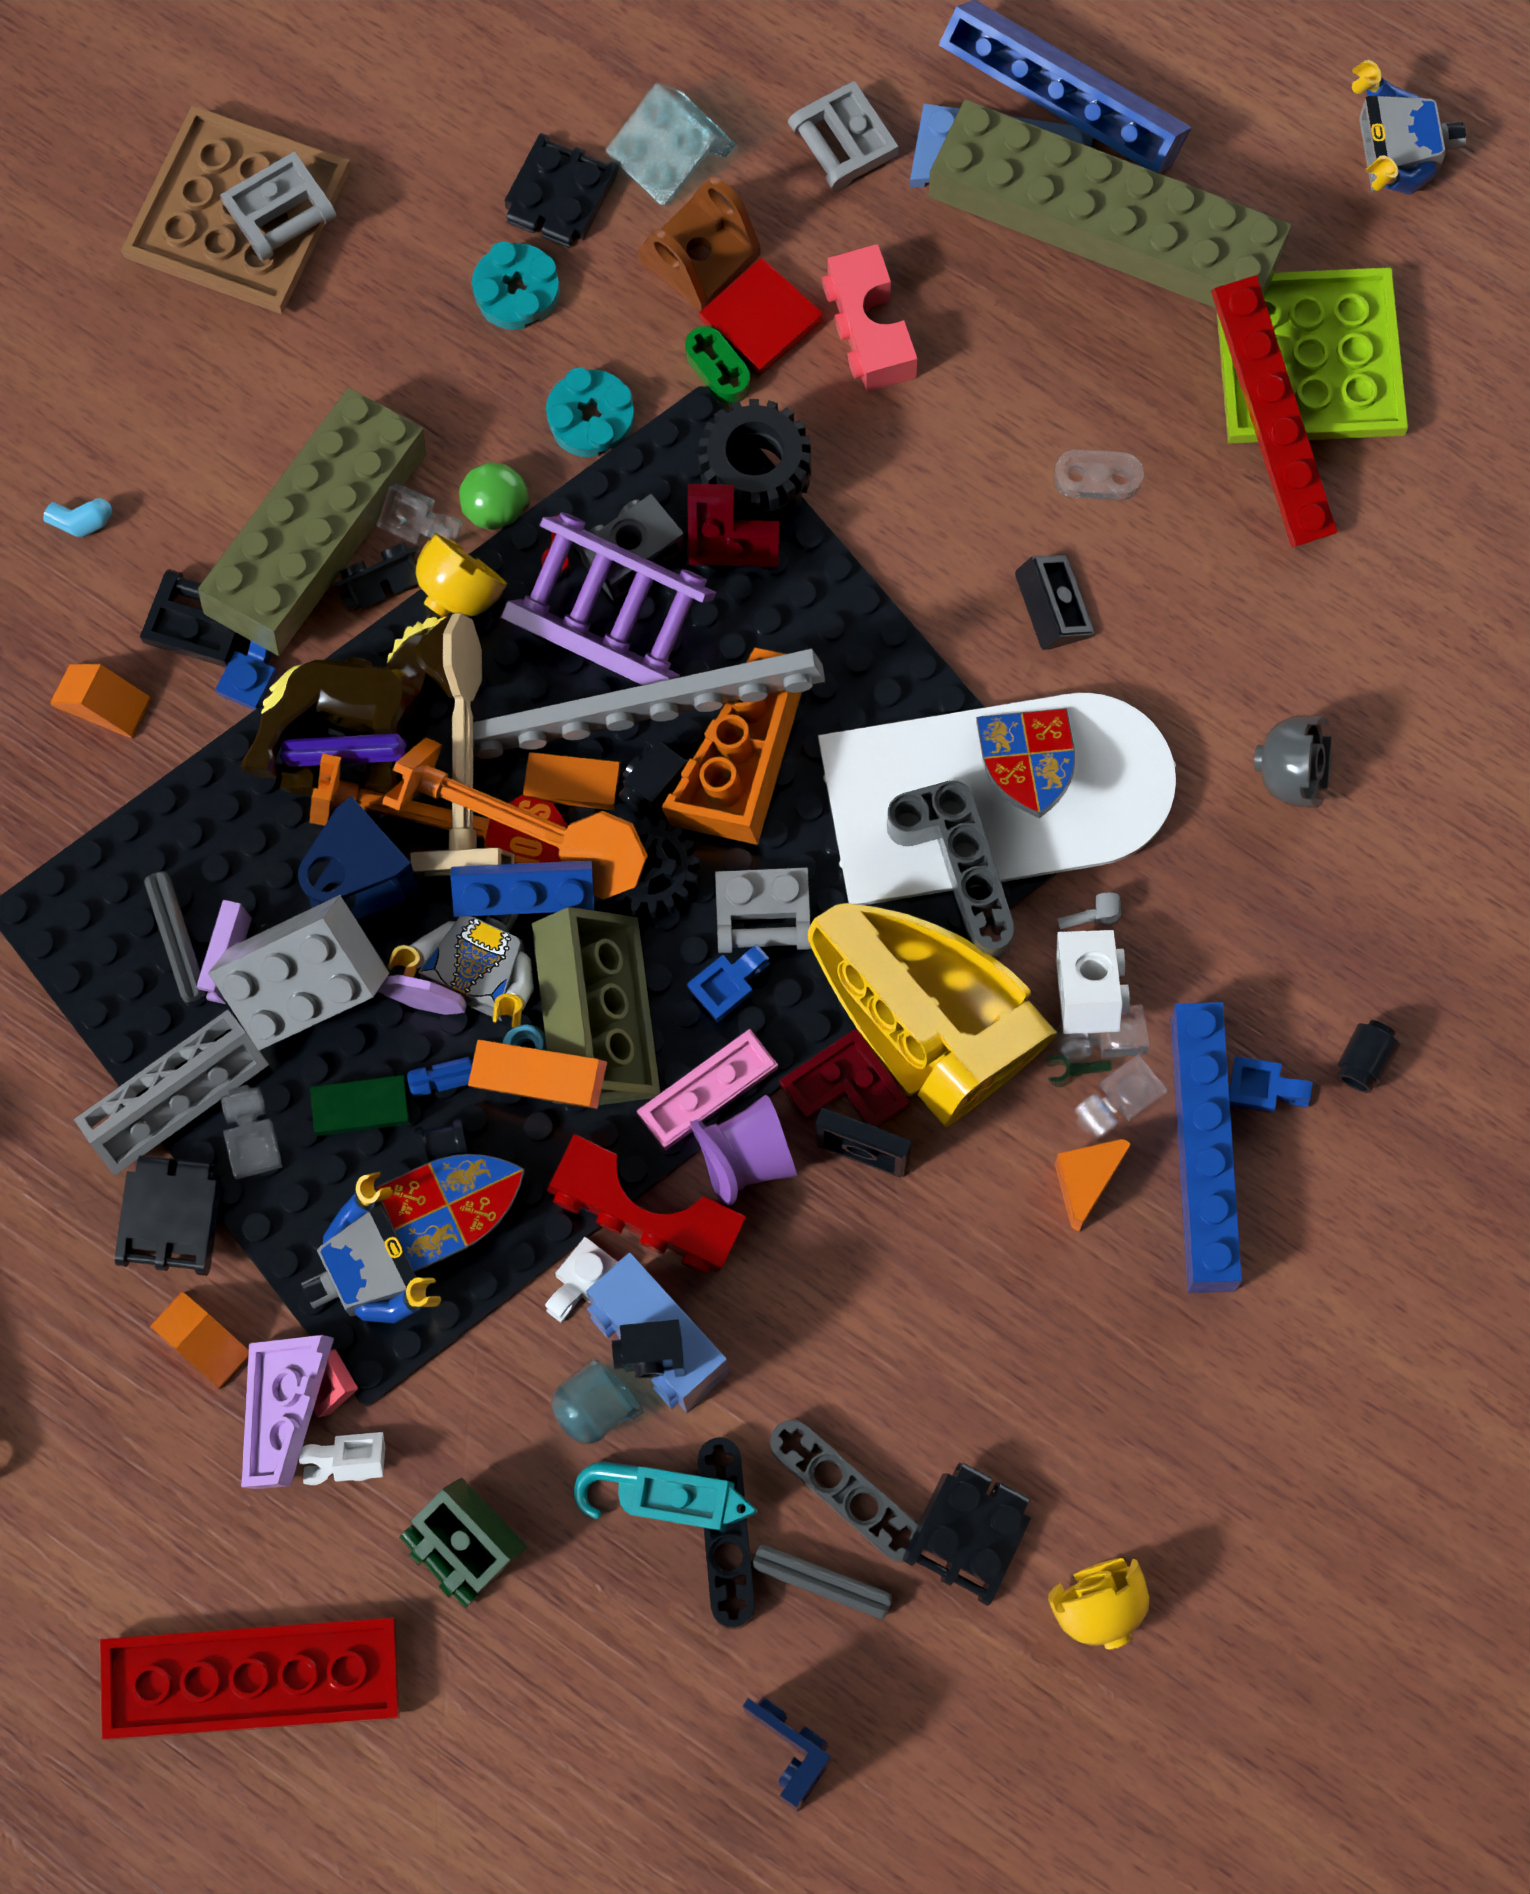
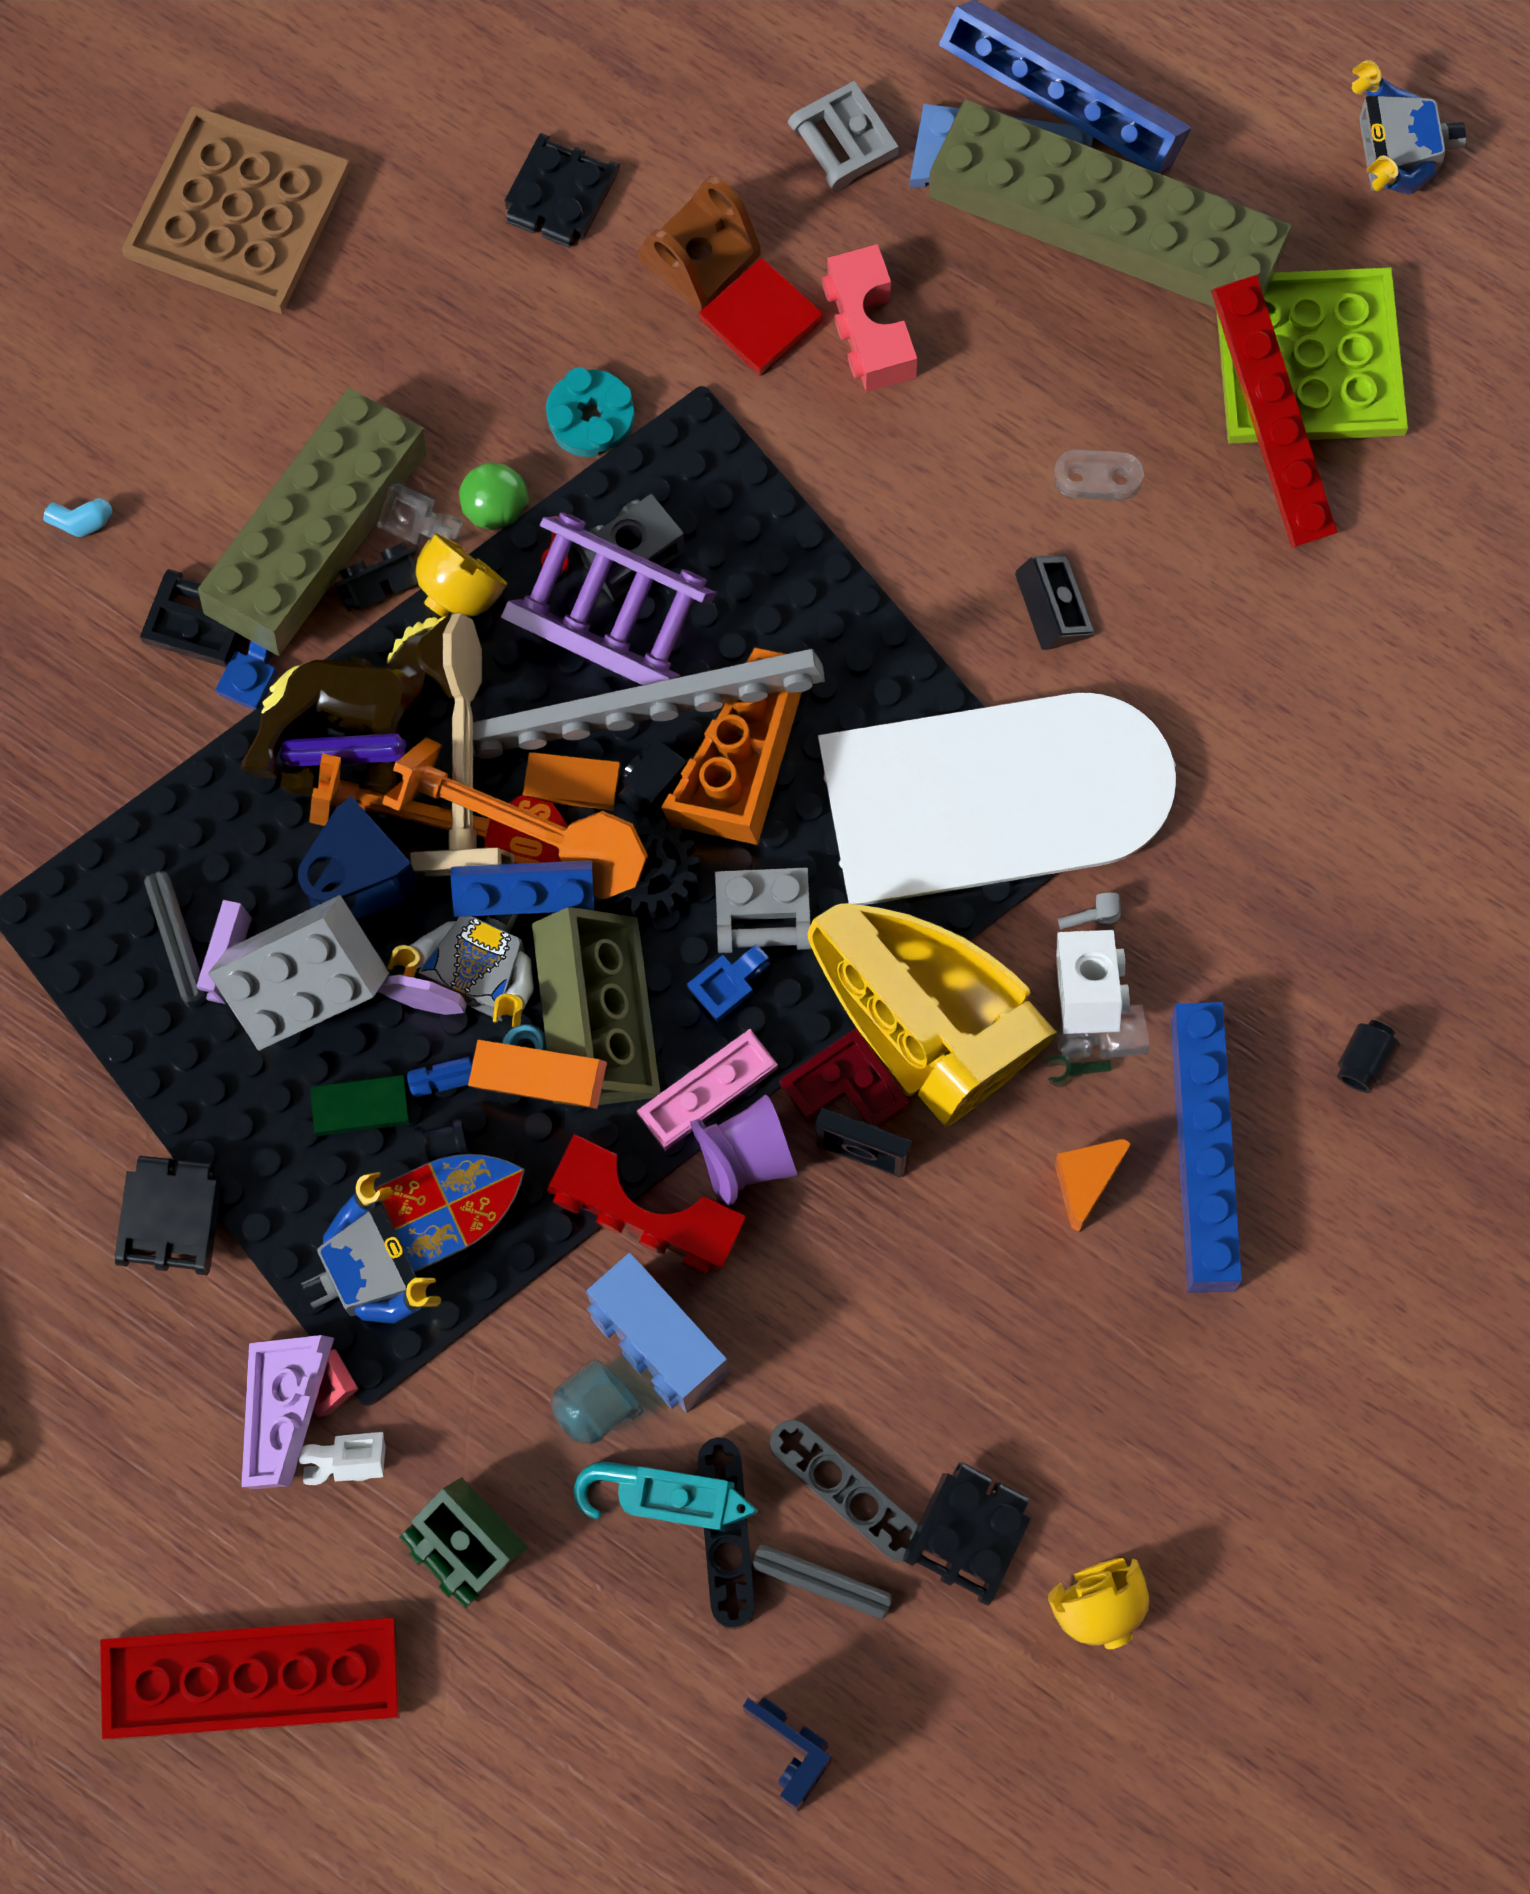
orange slope [50,664,152,739] -> none
light grey fence [74,1010,269,1176] -> none
orange slope [150,1291,249,1389] -> none
light grey plate [220,151,337,262] -> none
clear plate [221,1085,283,1179] -> none
teal plate [472,241,560,330] -> none
white plate [545,1237,618,1323] -> none
clear light blue bracket [606,83,736,206] -> none
black brick [612,1319,685,1378] -> none
green beam [685,326,750,404] -> none
dark red plate [688,484,779,567] -> none
black tyre [699,399,811,521] -> none
dark grey beam [887,780,1014,961] -> none
shield [976,708,1075,818] -> none
clear plate [1074,1054,1168,1140] -> none
blue plate [1229,1056,1313,1113] -> none
dark grey cylinder [1254,715,1332,808] -> none

